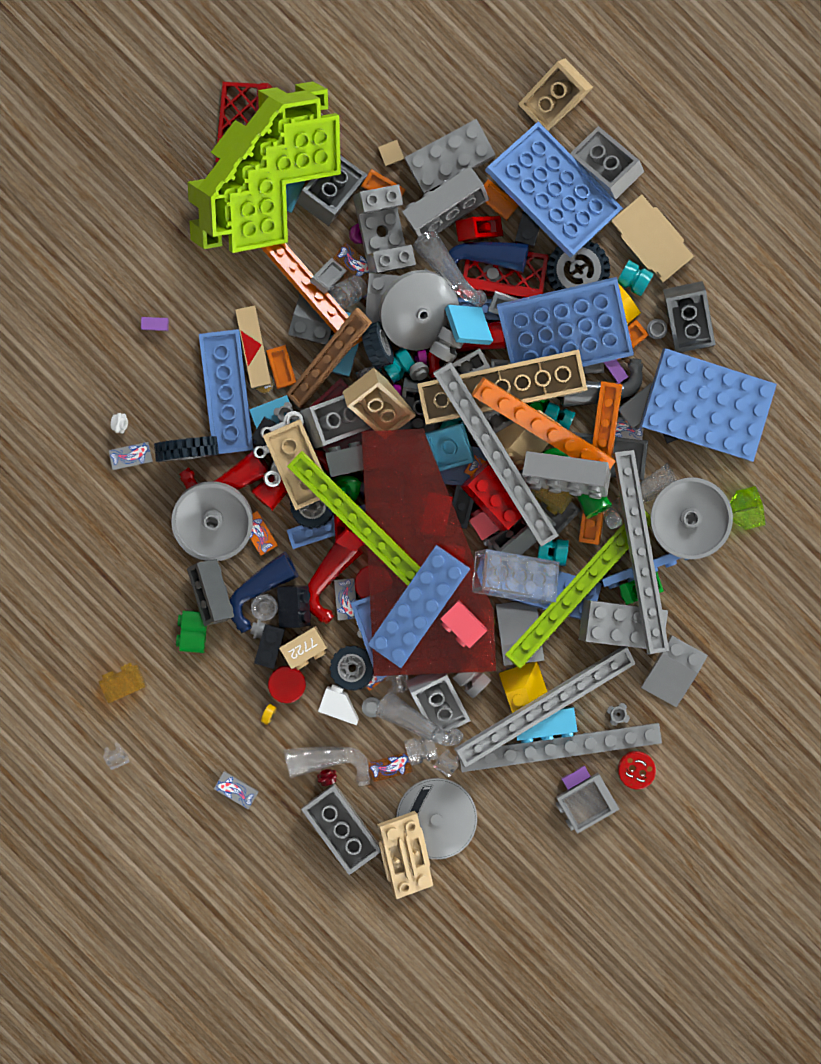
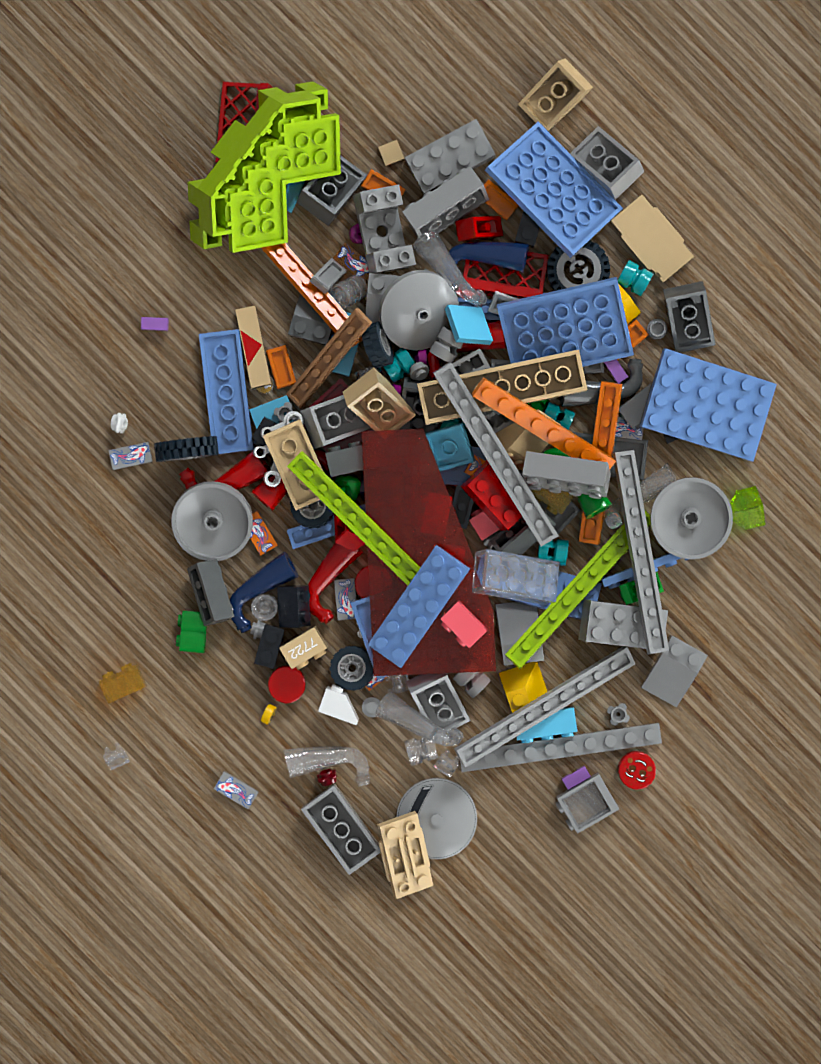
tile [368,752,413,782] -> none
light grey plate [483,264,502,282] -> none

